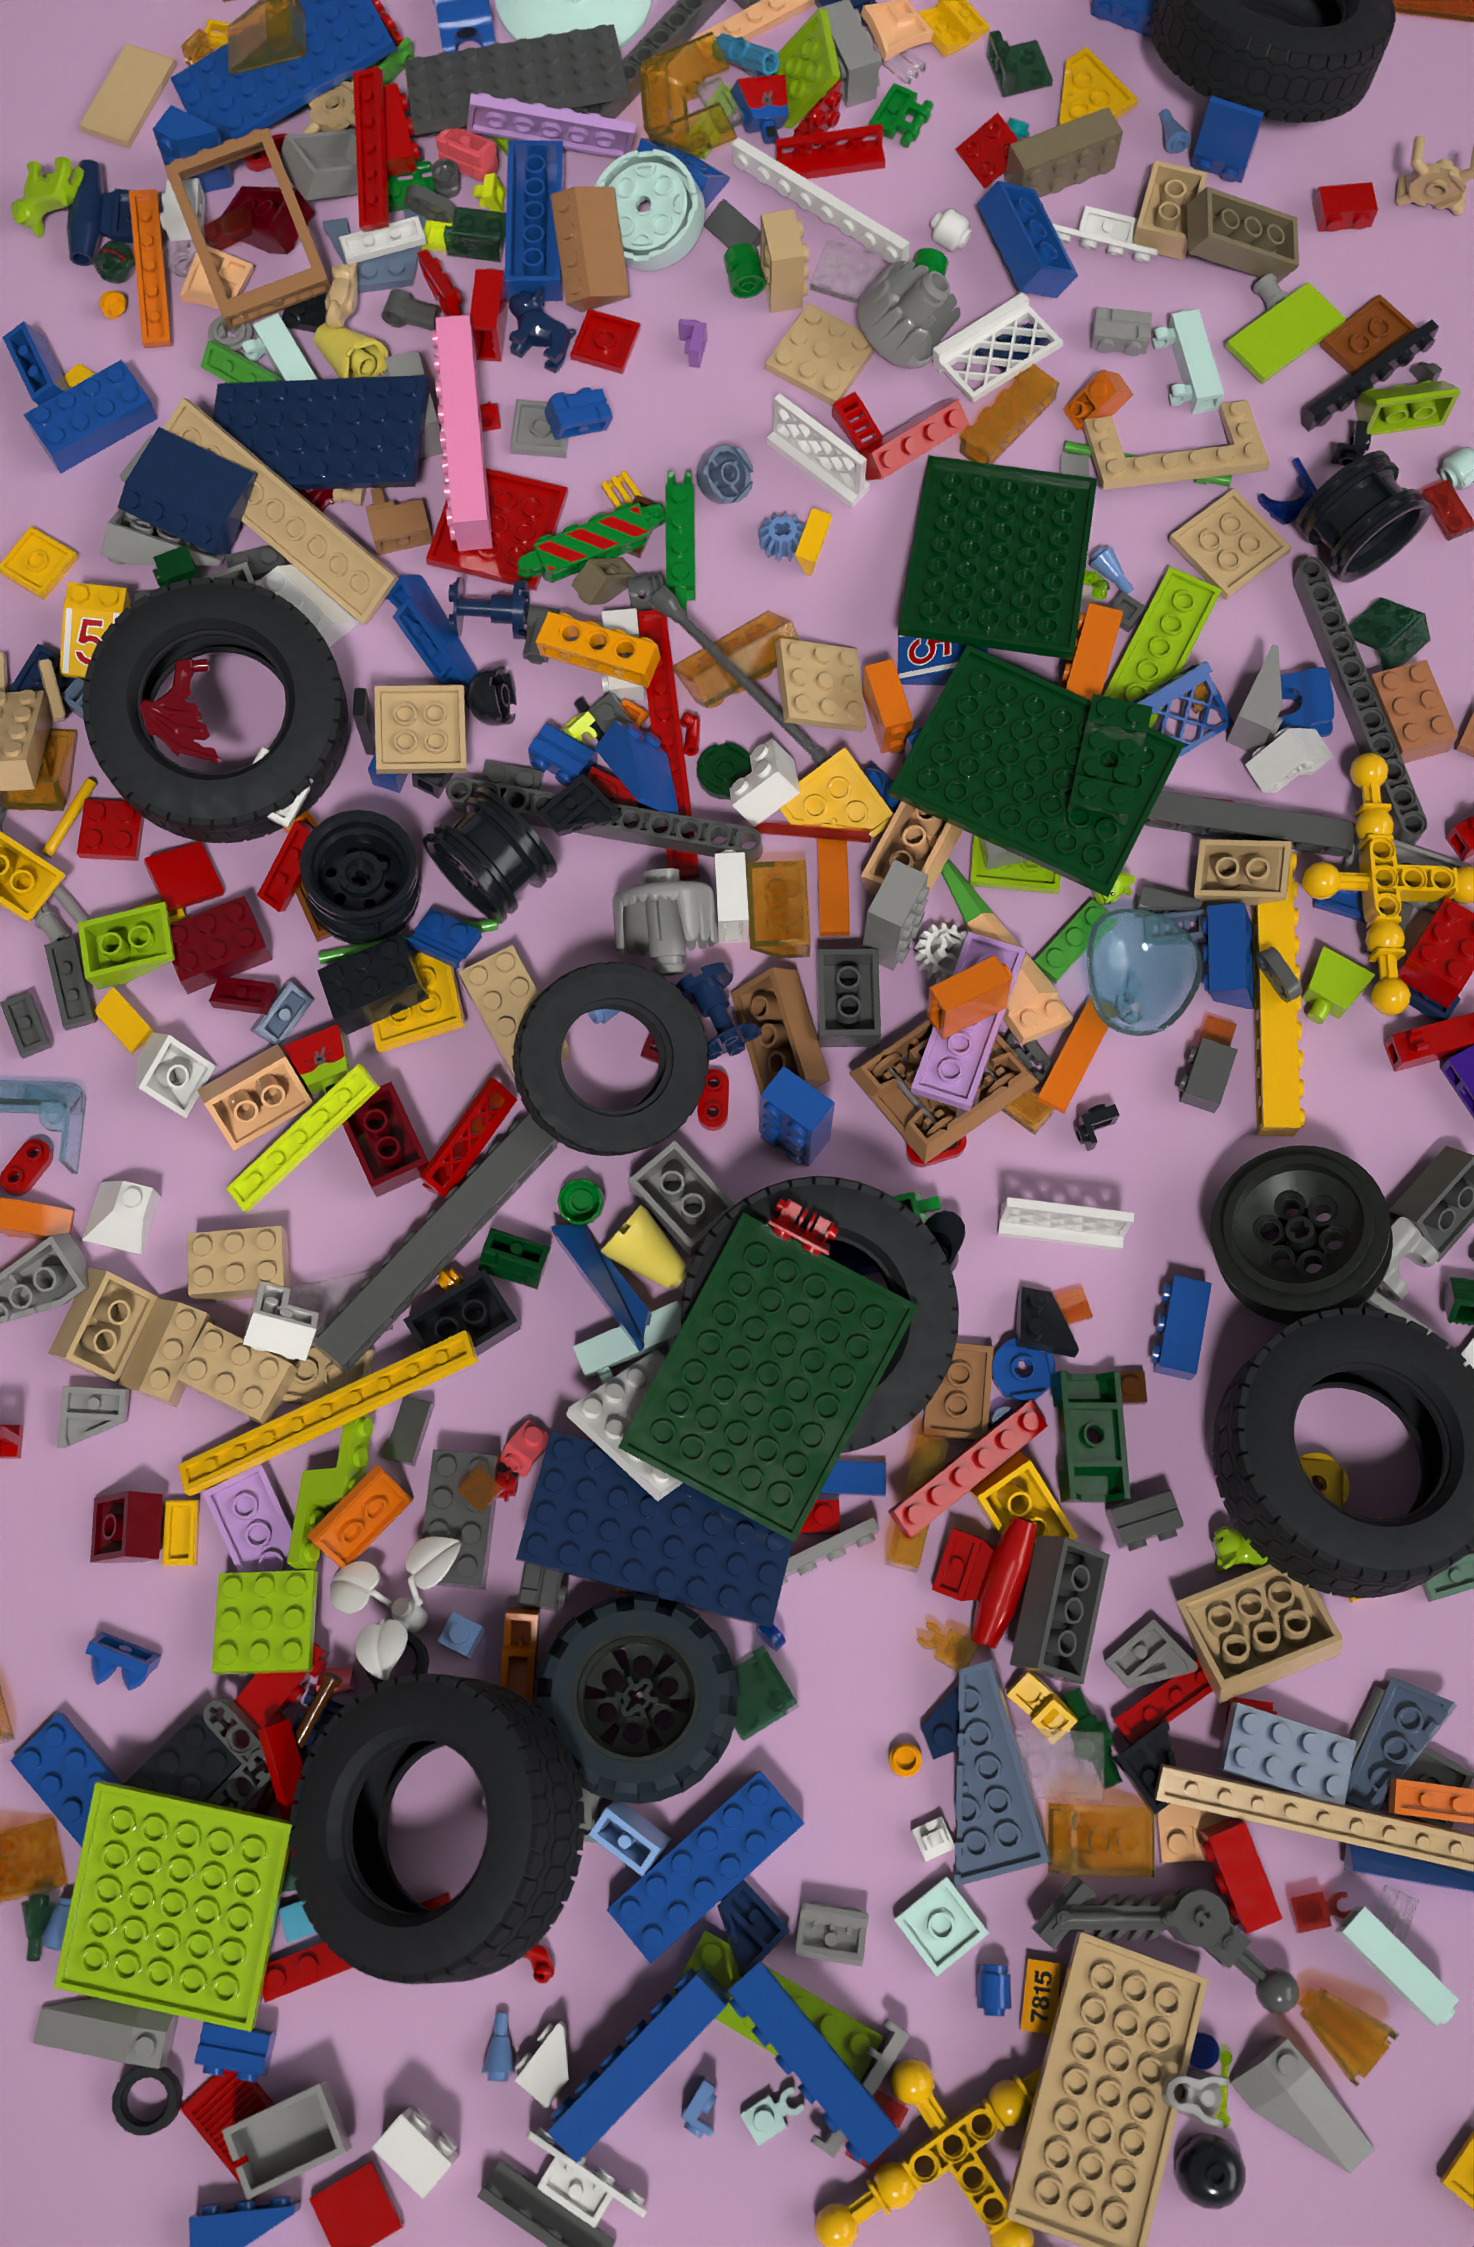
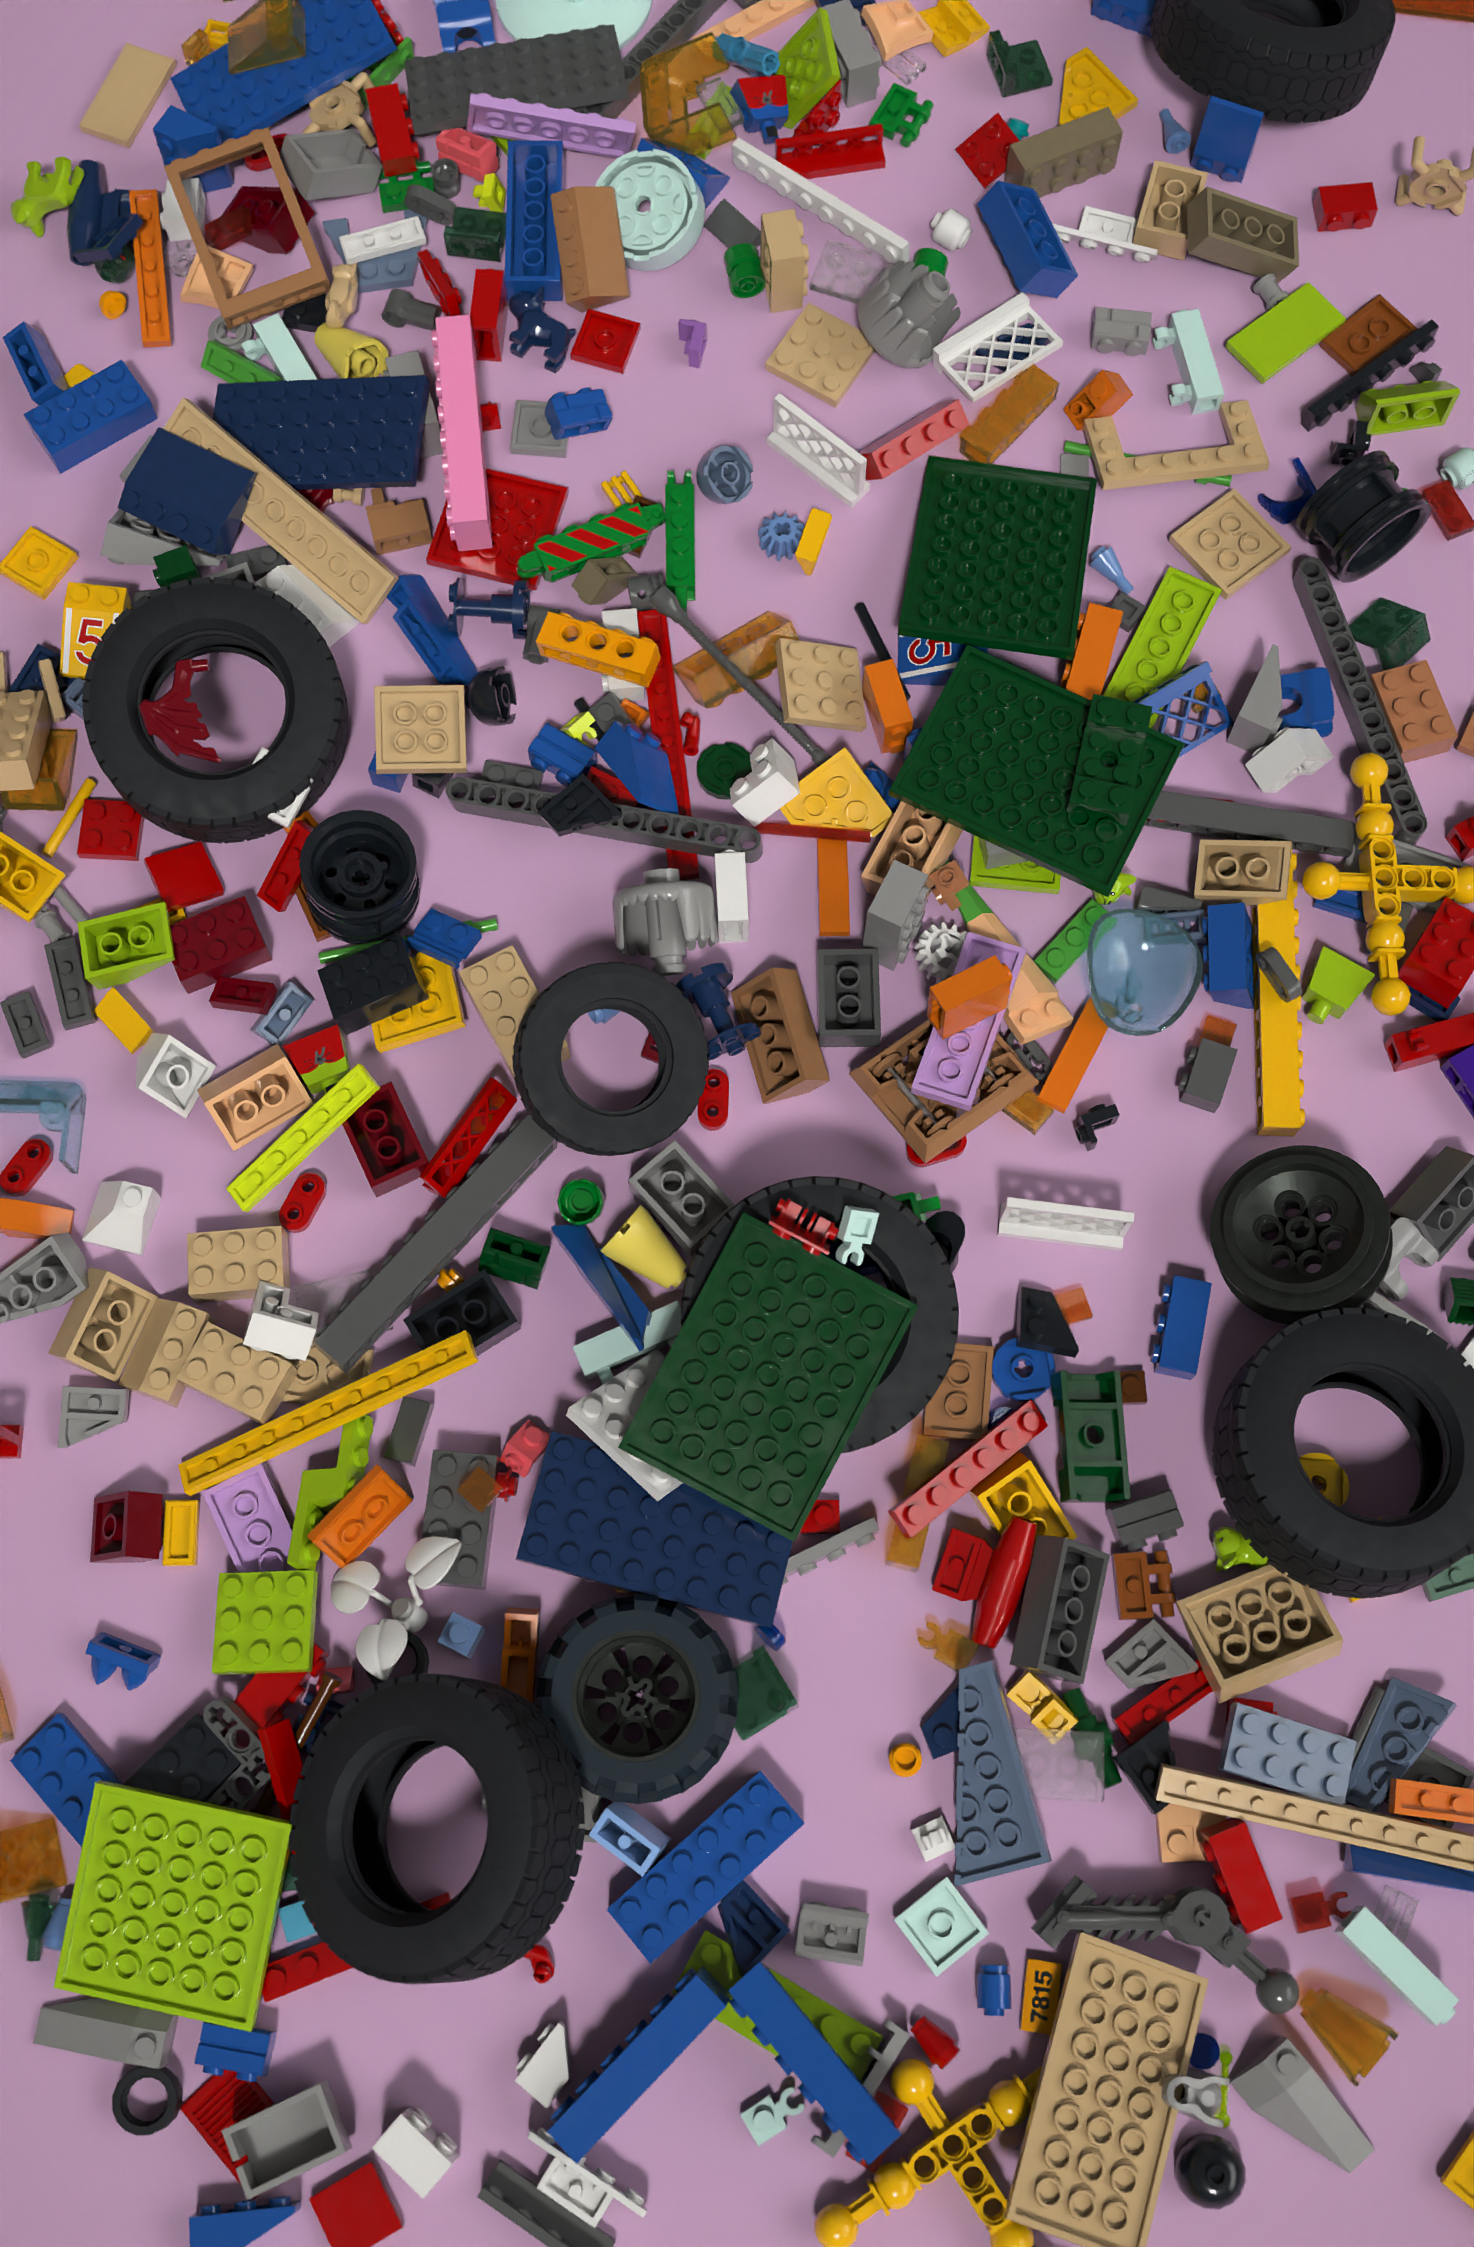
red plate [353,66,389,232] -> none
black tile [353,688,376,755] -> none
neon yellow tile [421,220,454,253] -> none
black wheel [423,787,558,924] -> none
medium blue cone [481,2013,515,2082] -> none
dark grey brick [517,1563,568,1612] -> none
medium blue bracket [682,2077,718,2138] -> none
clear yellow slope [746,860,811,959] -> none
blue brick [759,1066,835,1167] -> none
blue tile [820,1461,886,1497] -> none
red slope [832,392,883,452] -> none
clear yellow slope [1048,1803,1155,1877] -> none
clear neon green arm [1083,570,1110,599] -> none
none -> dark blue wing [73,213,144,263]
none -> red plate [279,1173,327,1233]
none -> light aqua plate [836,1206,879,1266]
none -> black bar [854,603,911,701]
none -> red cone [910,2015,961,2070]
none -> nougat bracket [929,860,969,911]
none -> dark orange plate [1112,1551,1176,1621]

